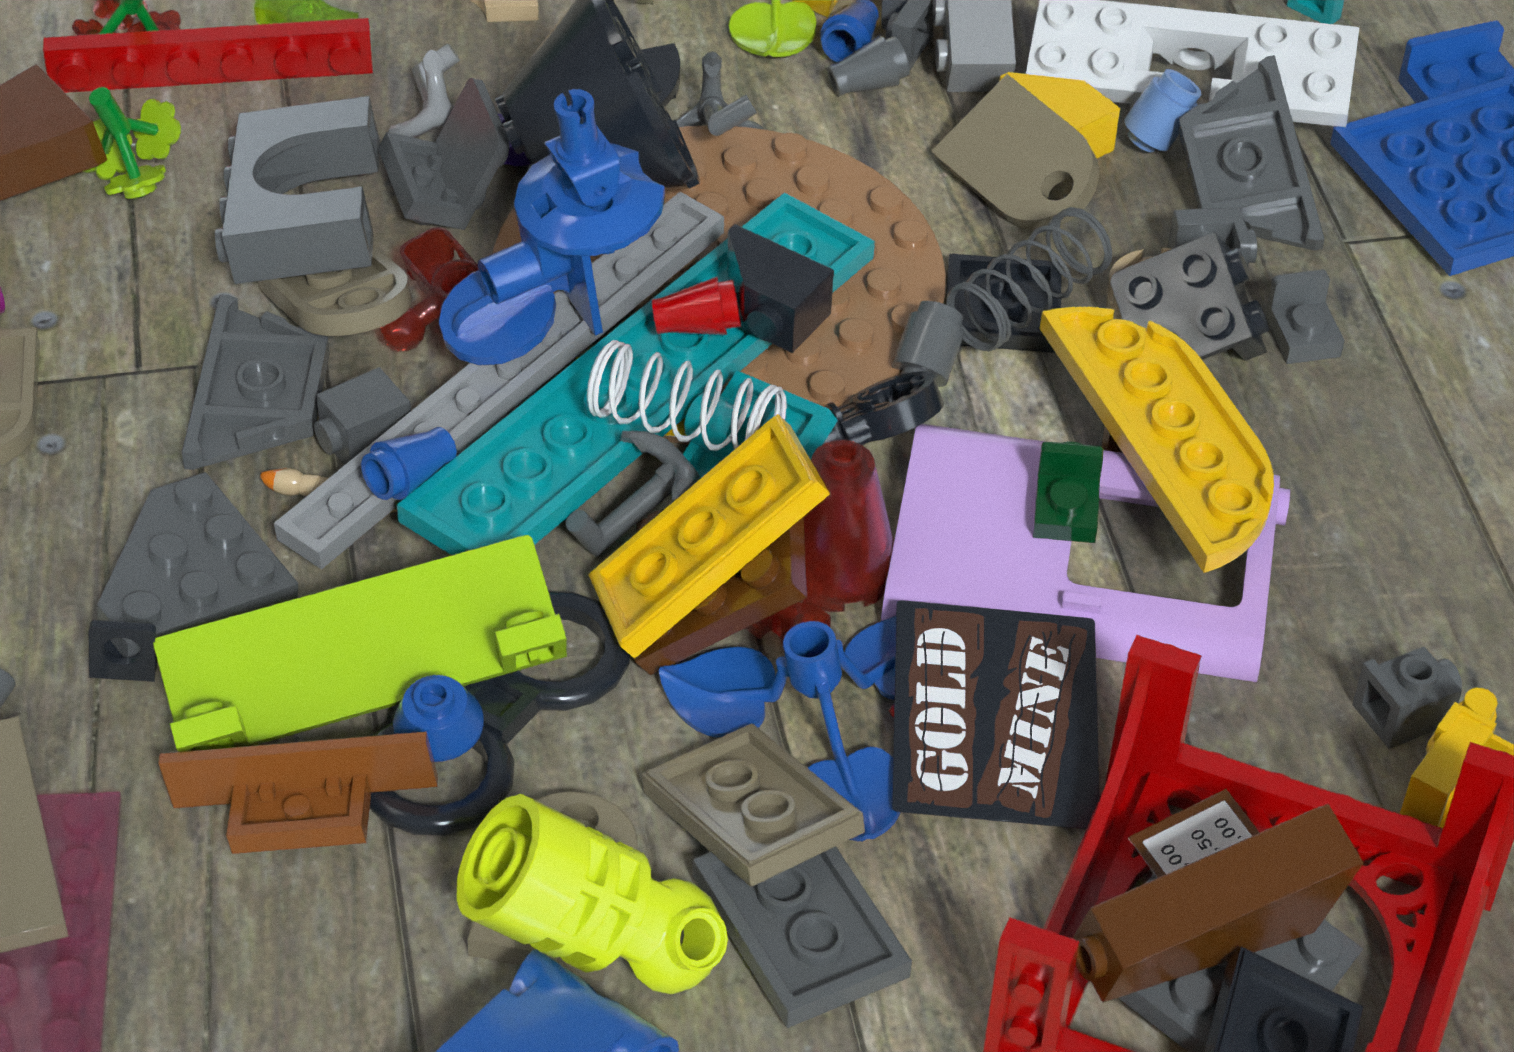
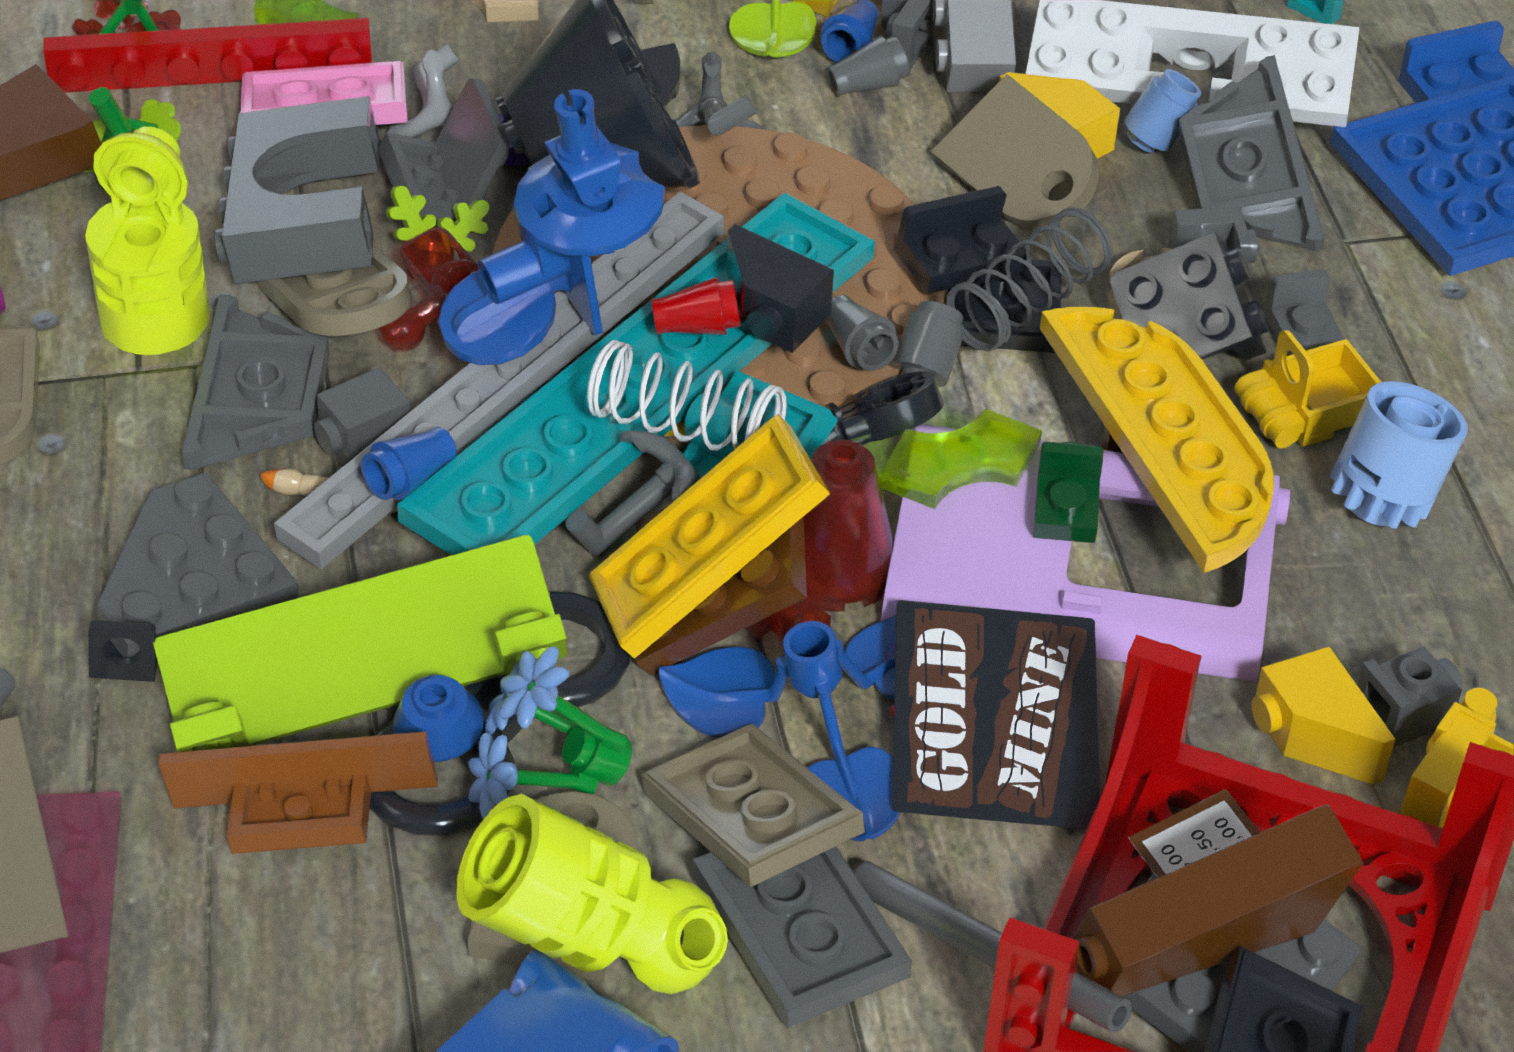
none -> neon yellow cylinder [85,127,210,355]
none -> bright pink tile [241,61,408,125]
none -> lime animal [386,186,489,265]
none -> plant [468,646,632,819]
none -> dark grey cone [824,295,899,371]
none -> dark grey piece [854,862,1132,1033]
none -> clear neon green tile [879,409,1042,509]
none -> black bracket [894,186,1027,294]
none -> yellow piece [1234,330,1381,448]
none -> yellow slope [1251,646,1395,784]
none -> light blue gear [1330,381,1468,529]

